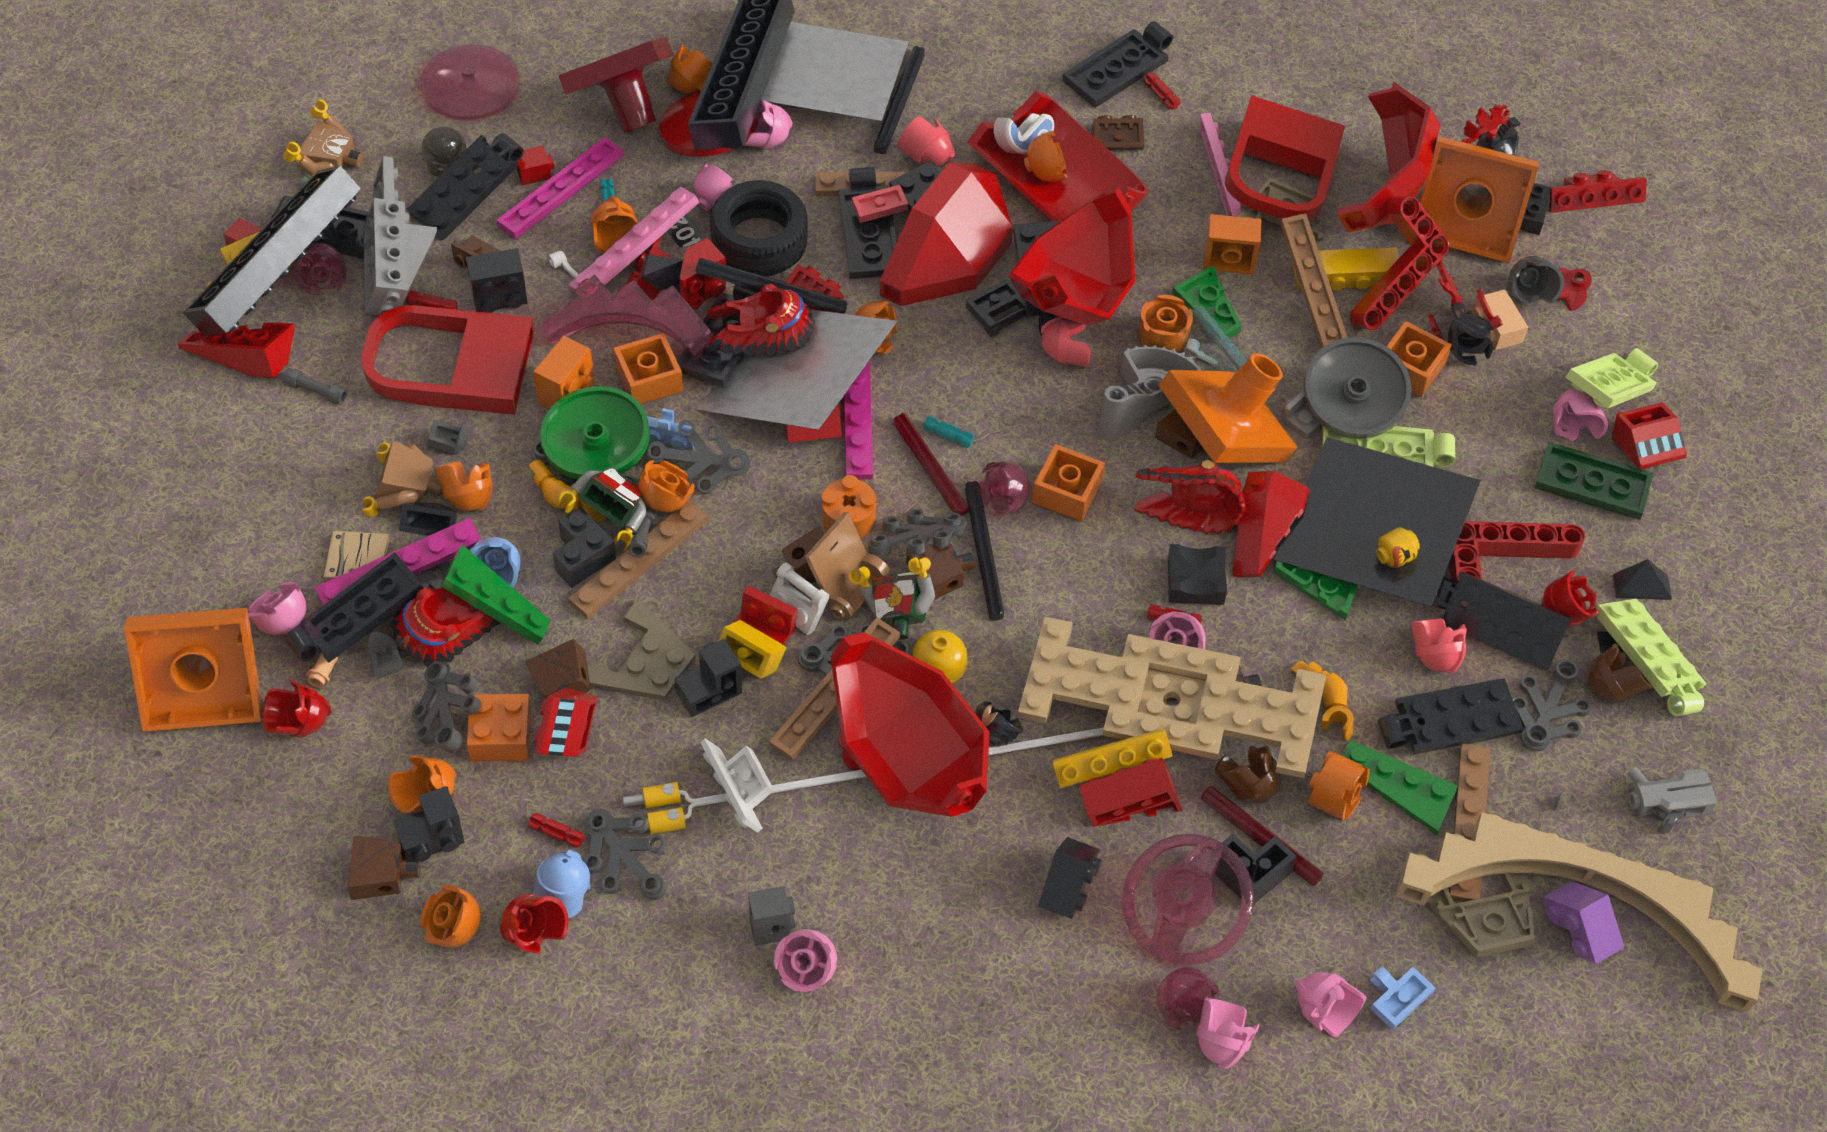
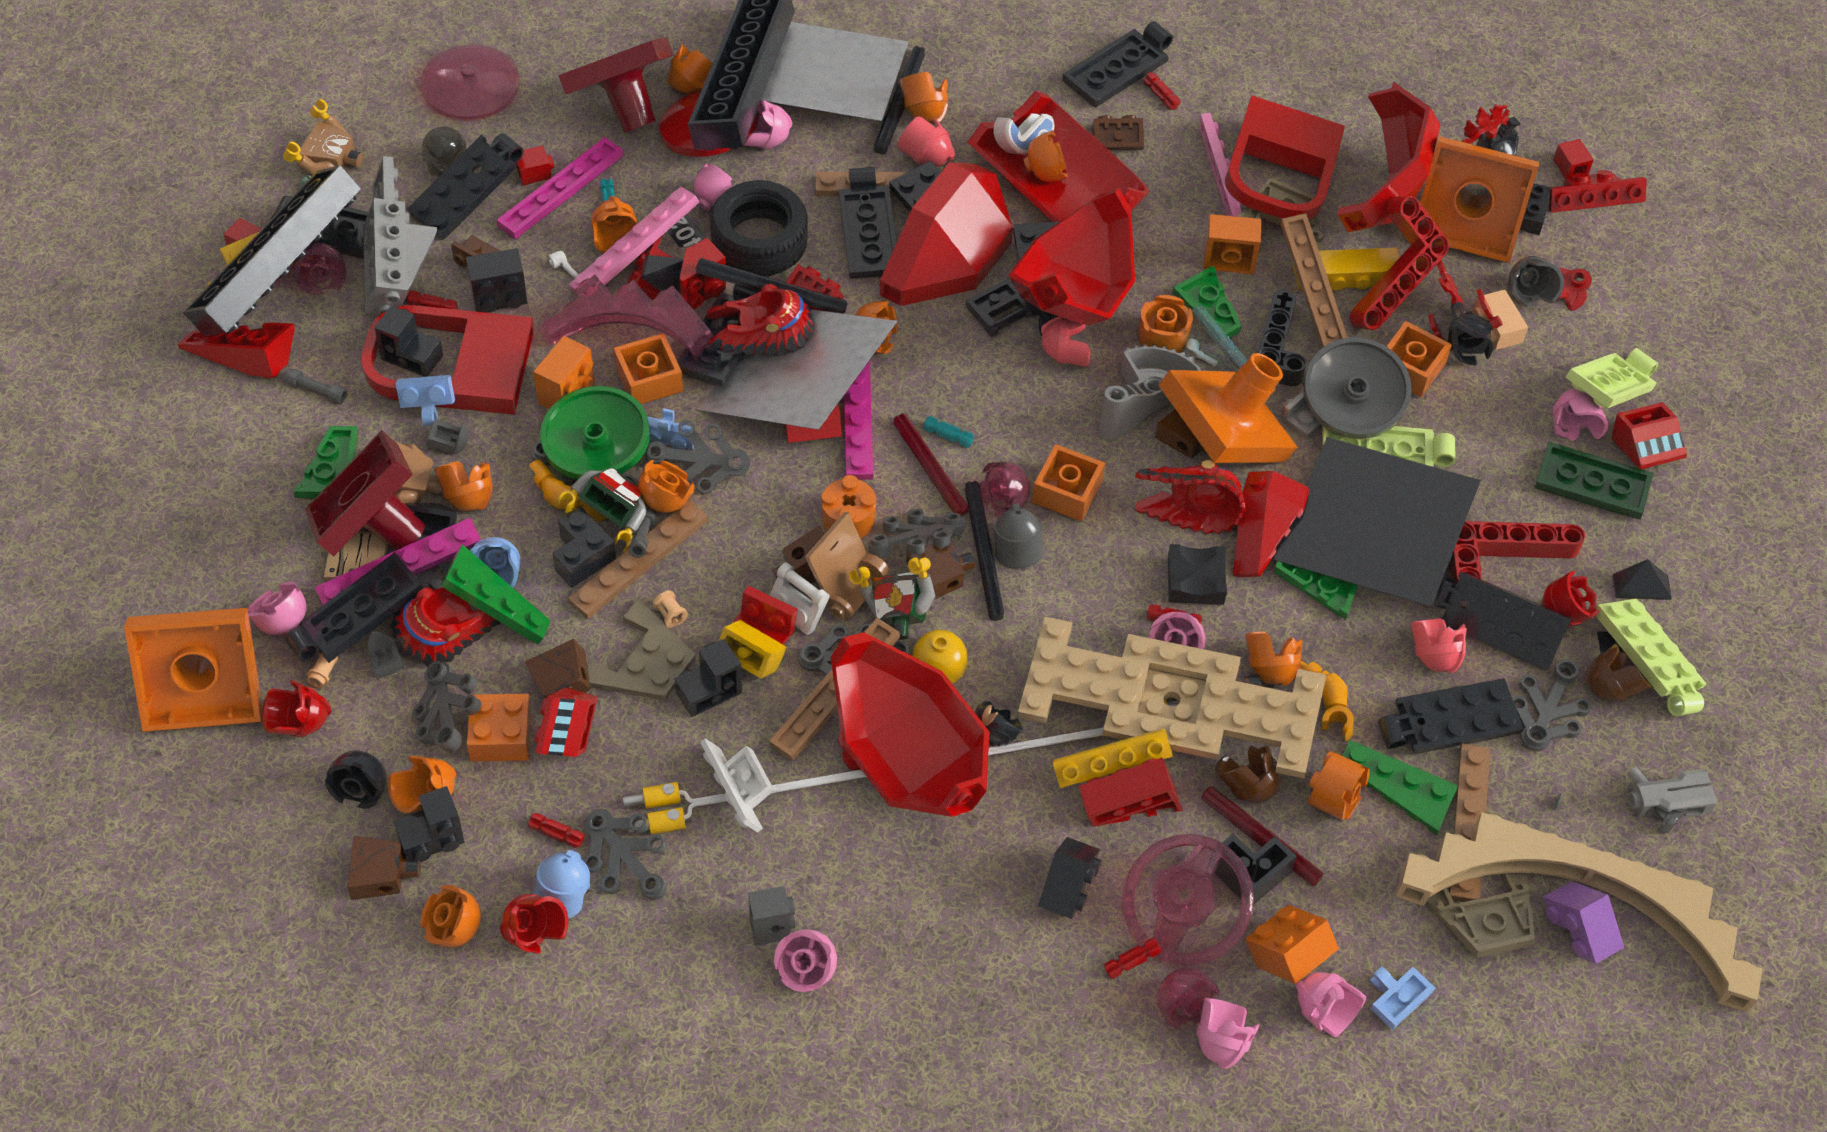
coral plate [852,185,908,223] -> none
yellow head [1376,527,1420,568] -> none
none -> green wing [293,426,358,498]
none -> dark red piece [305,430,425,557]
none -> black cylinder [325,750,387,809]
none -> black brick [374,306,443,377]
none -> light blue plate [395,375,455,426]
none -> light nougat bush [653,590,688,628]
none -> orange helmet [900,72,948,123]
none -> dark grey helmet [993,503,1043,568]
none -> red axle [1104,938,1162,979]
none -> orange helmet [1245,631,1303,685]
none -> orange brick [1245,904,1339,984]
none -> black beam [1258,289,1307,386]
none -> red brick [1553,139,1594,178]

